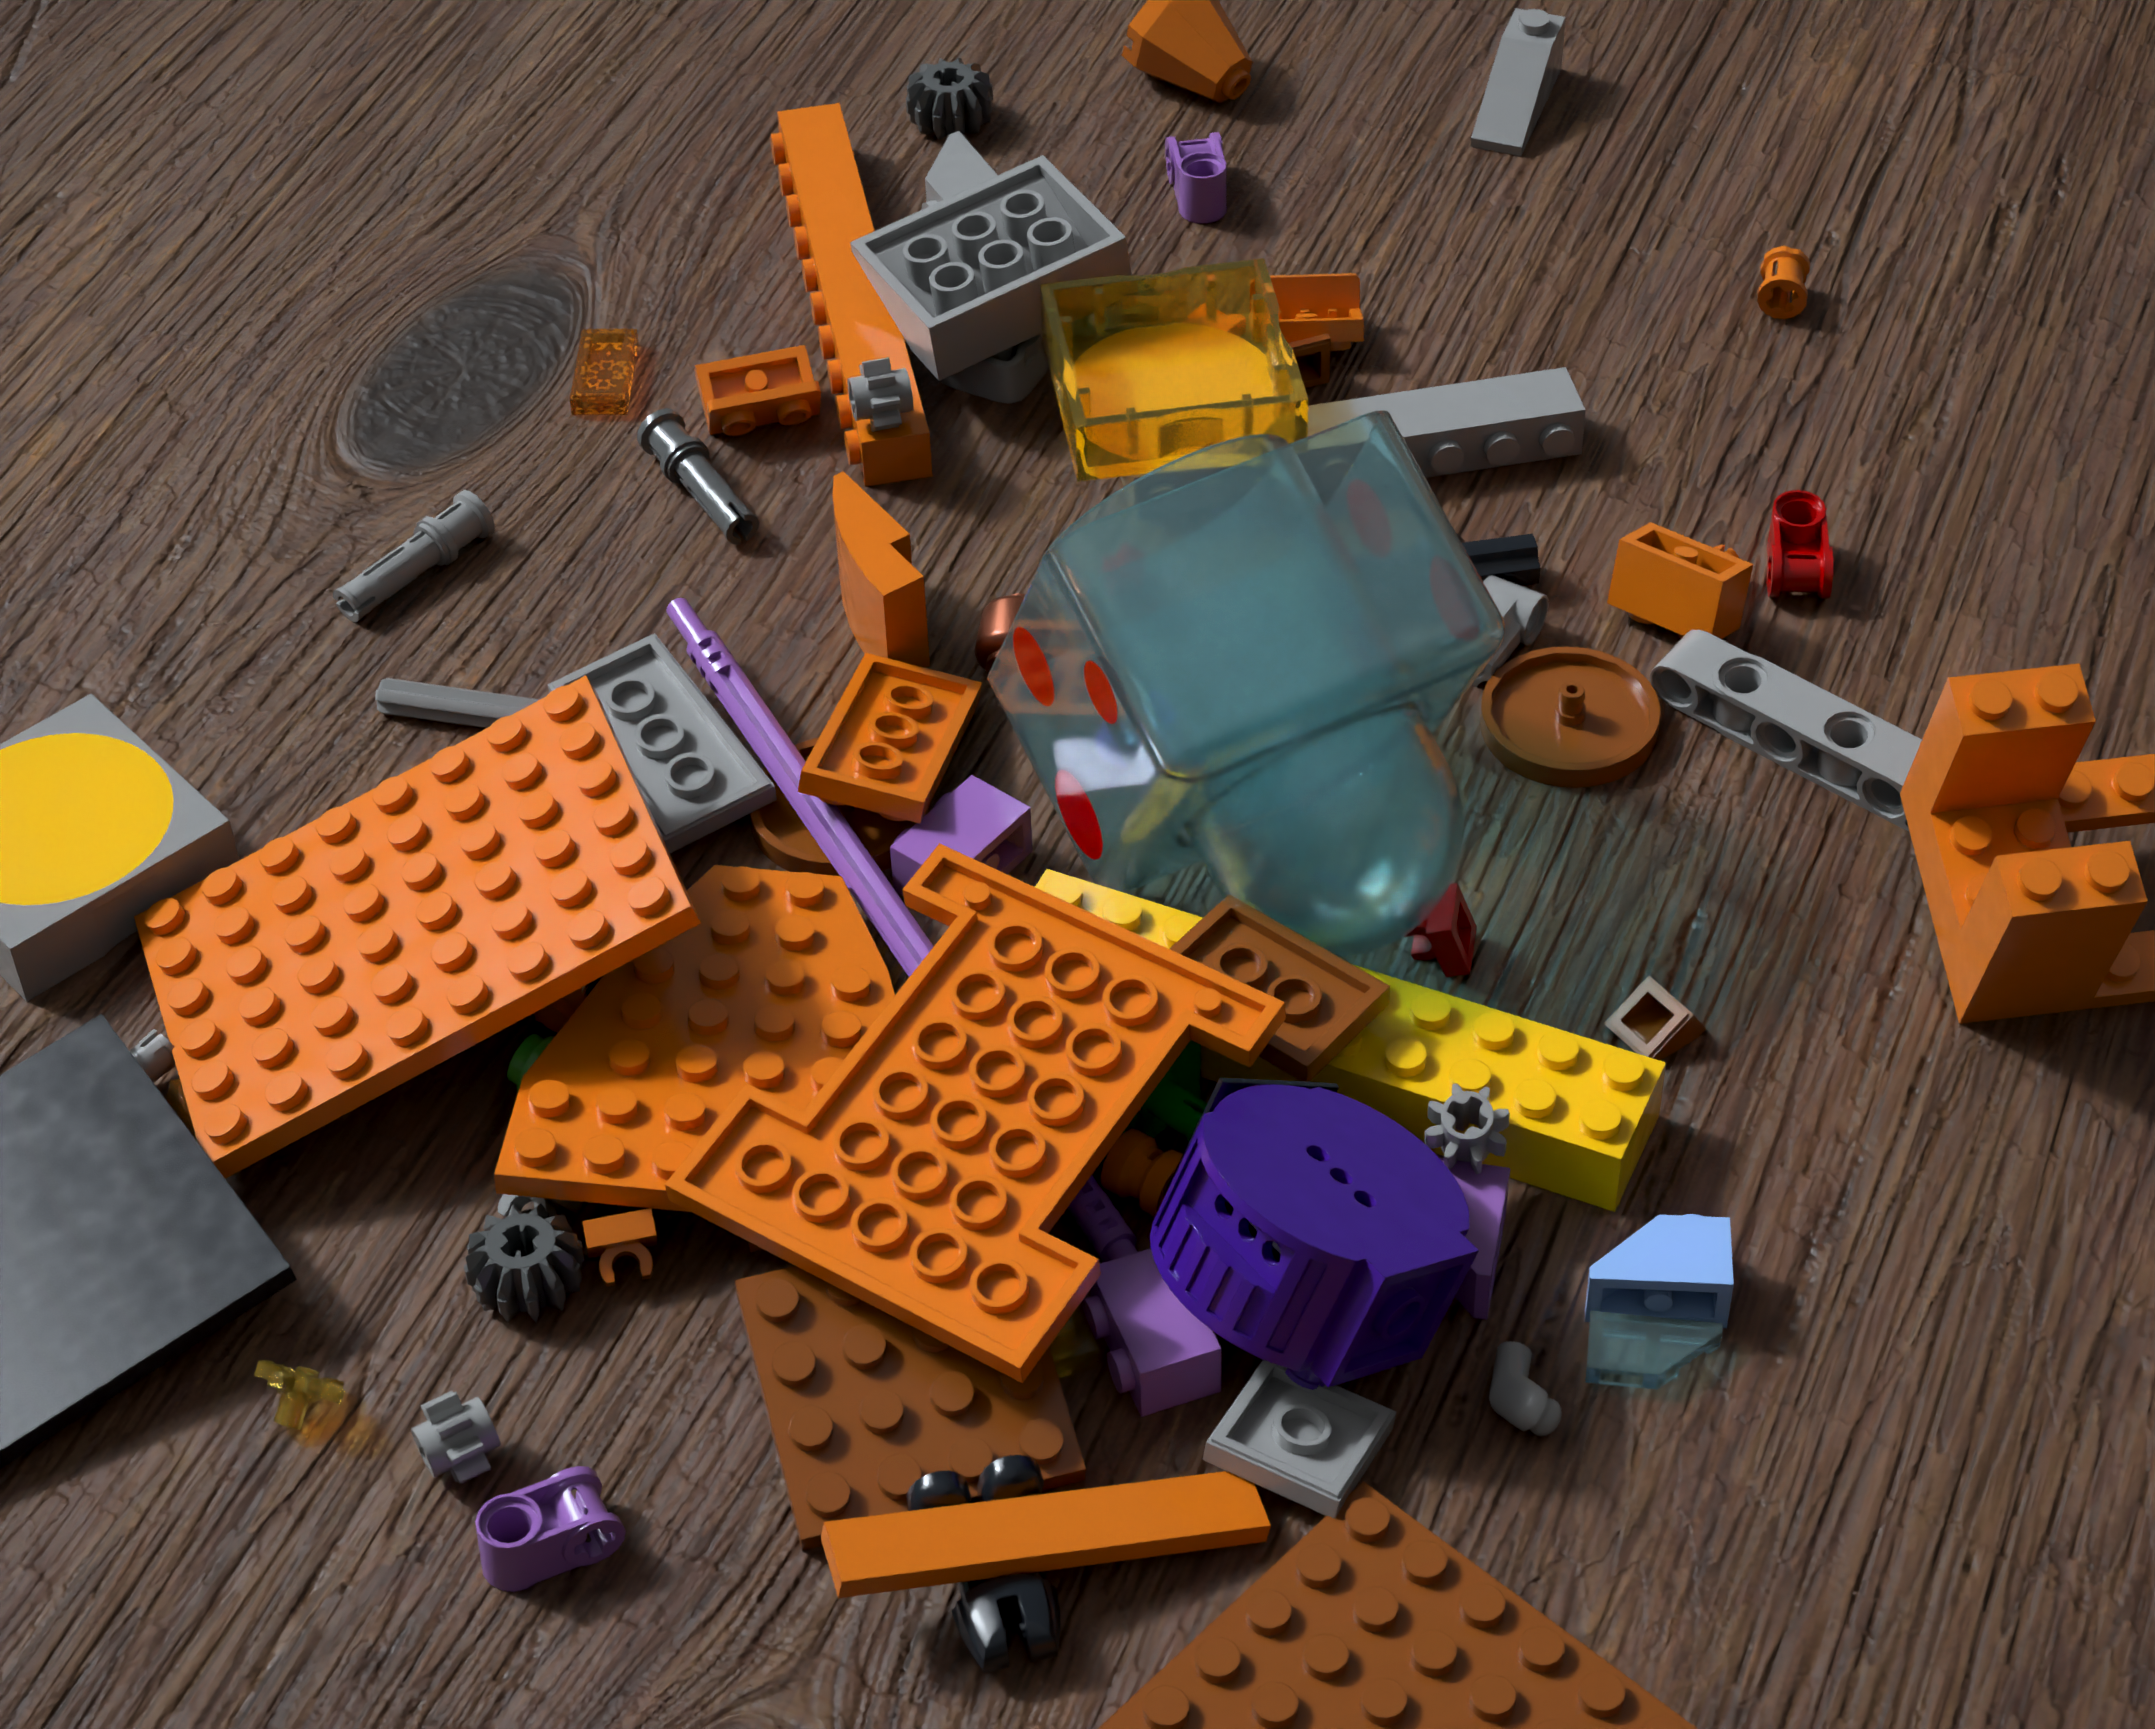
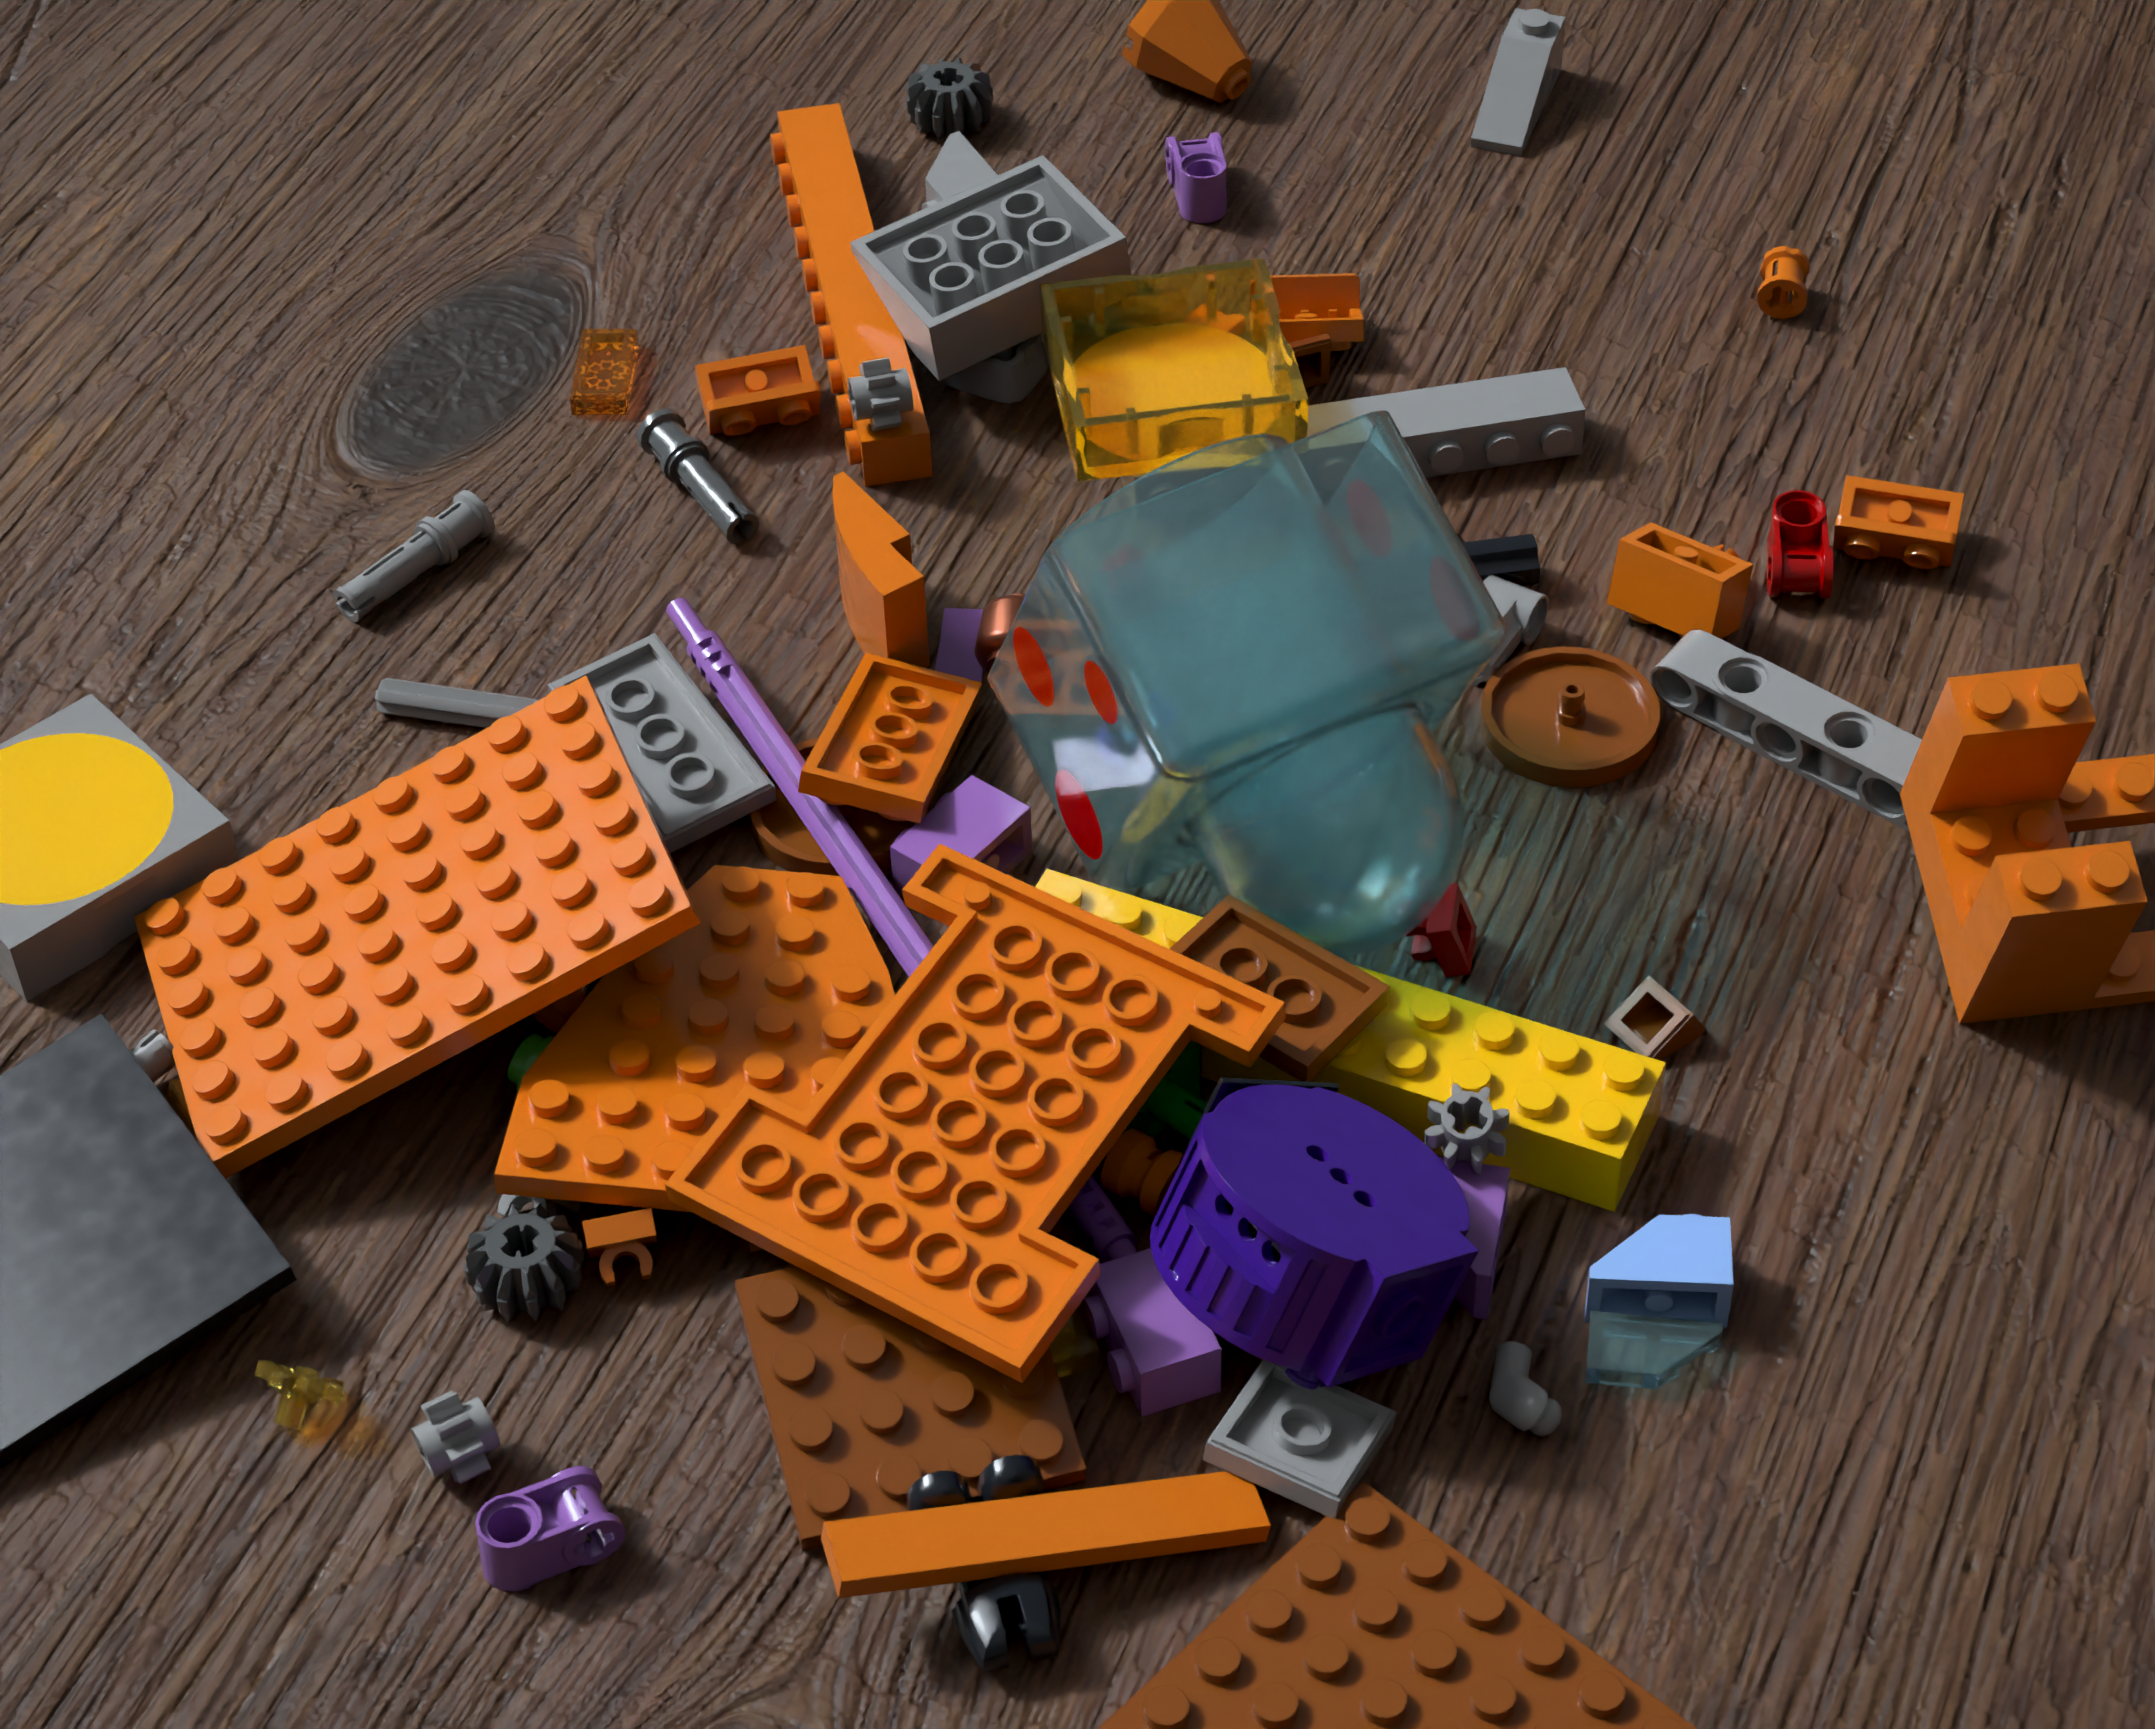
none -> medium lavender sticker [935,608,983,682]
none -> orange bracket [1833,475,1964,569]

